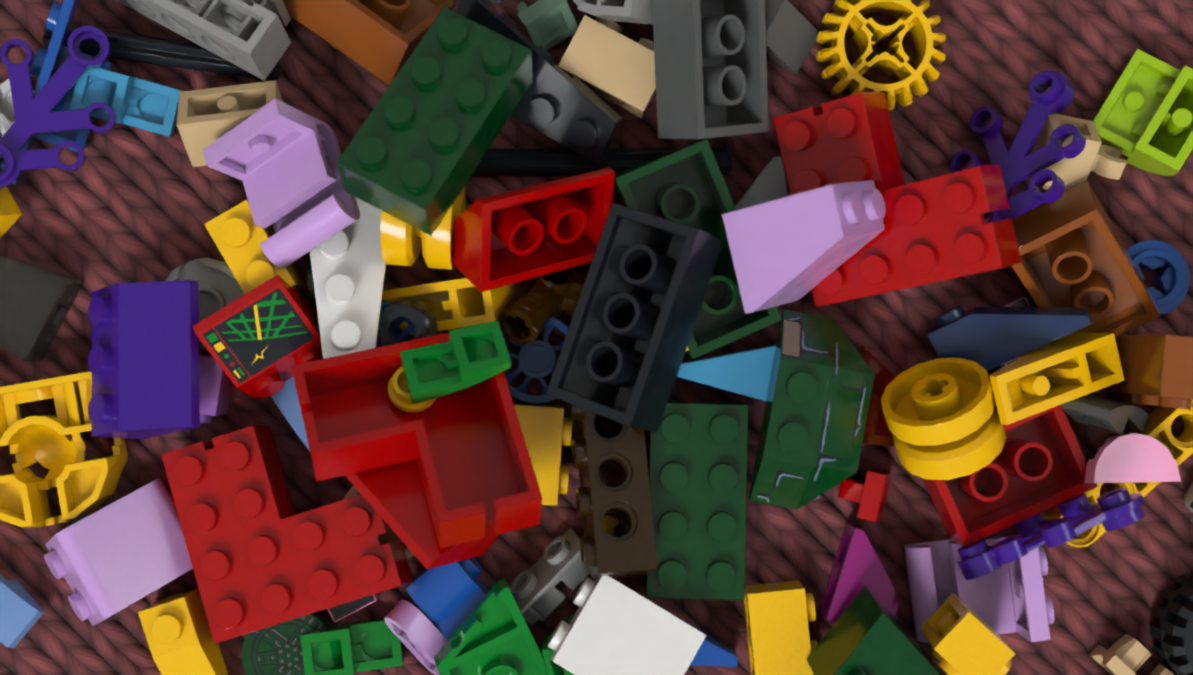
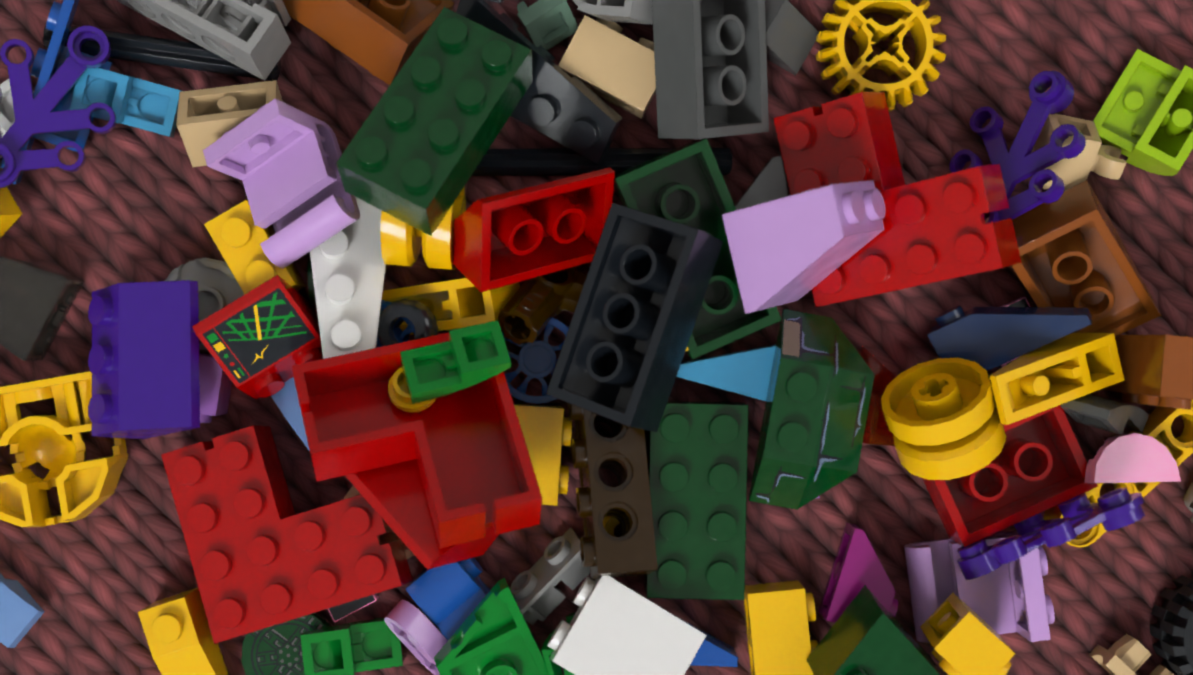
lavender piece [44,478,193,626] -> none
red tile [838,470,892,522] -> none
blue gear [1126,240,1190,315] -> none

